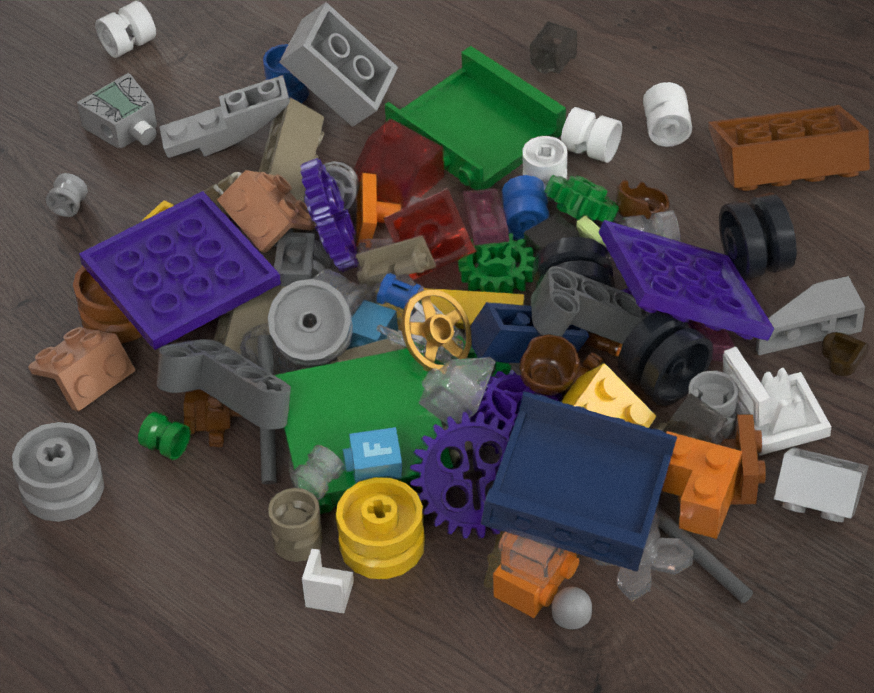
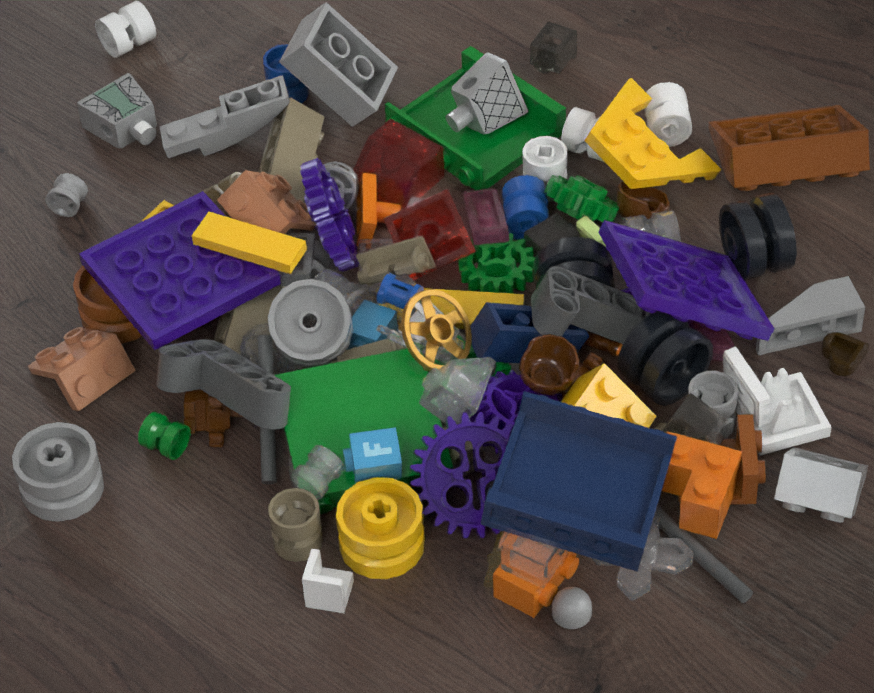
none -> yellow tile [192,212,307,274]
none -> light grey torso [445,52,528,134]
none -> yellow wing [584,78,722,189]

